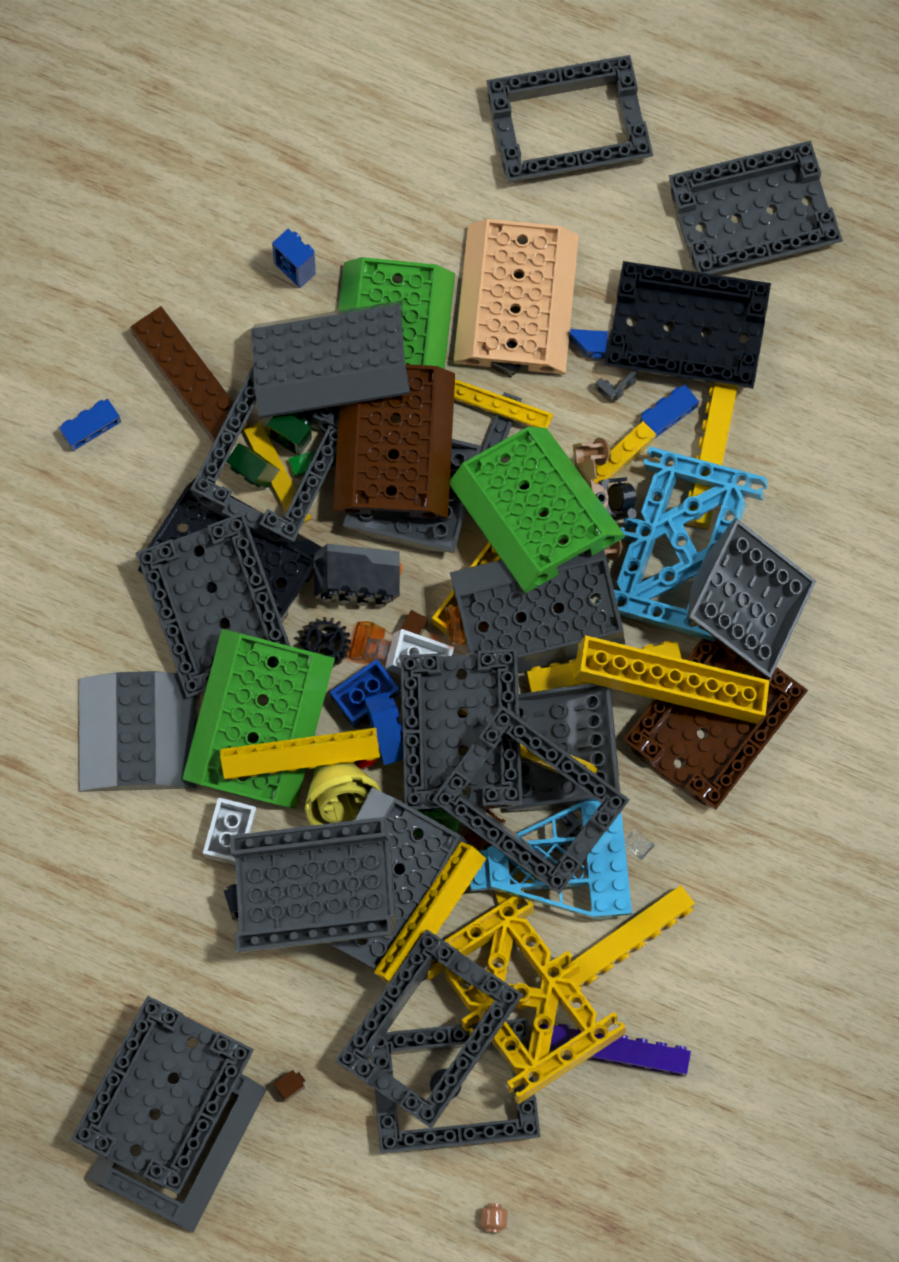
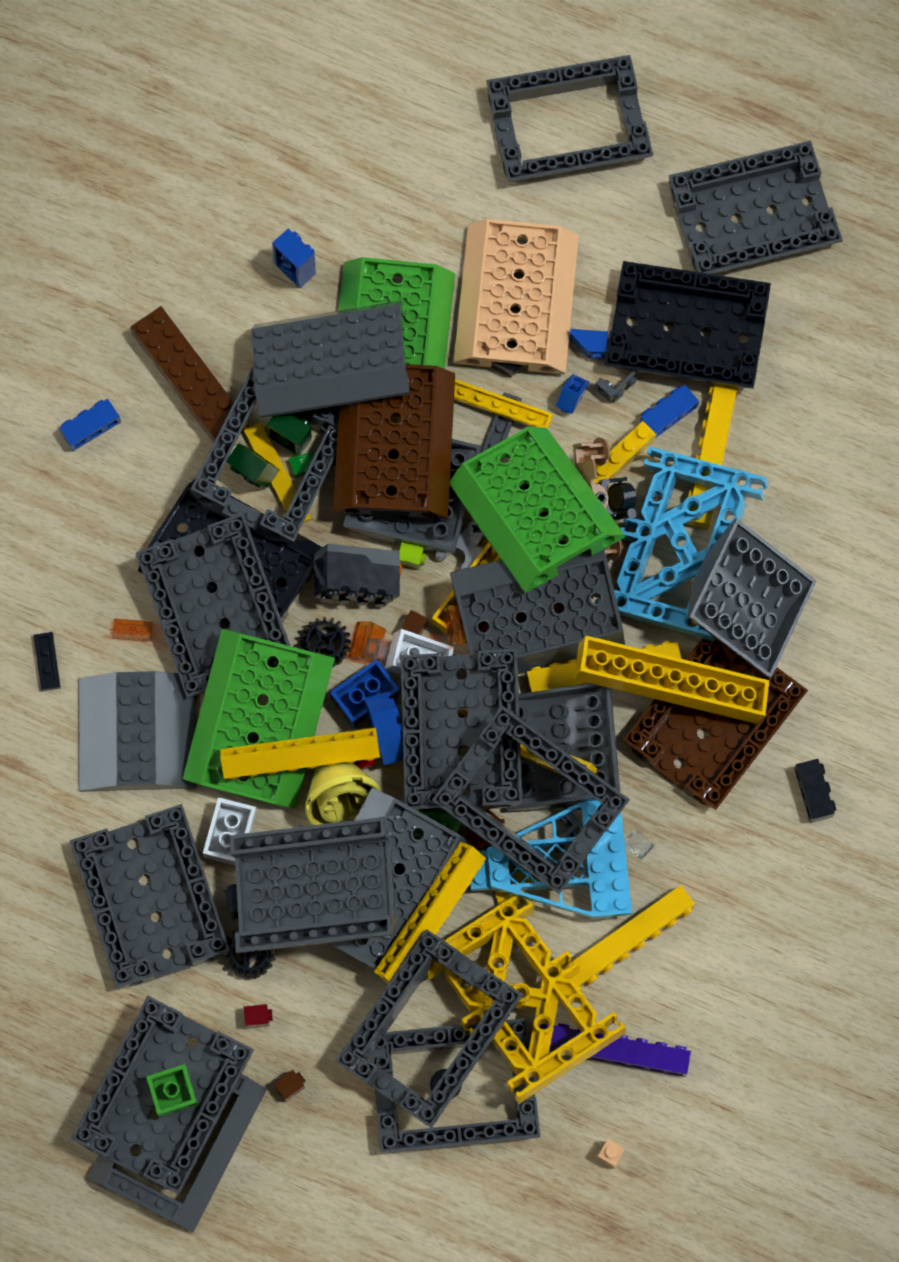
nougat head [481,1203,508,1233] -> none
none -> black tile [34,632,61,691]
none -> dark grey slope [70,804,230,989]
none -> clear orange panel [111,618,153,642]
none -> bright green brick [146,1064,199,1118]
none -> black gear [224,931,277,979]
none -> dark red brick [243,1004,273,1029]
none -> lime brick [399,542,427,570]
none -> light grey piece [435,520,485,570]
none -> blue slope [556,374,590,414]
none -> light nougat brick [597,1139,625,1169]
none -> black brick [794,759,836,823]

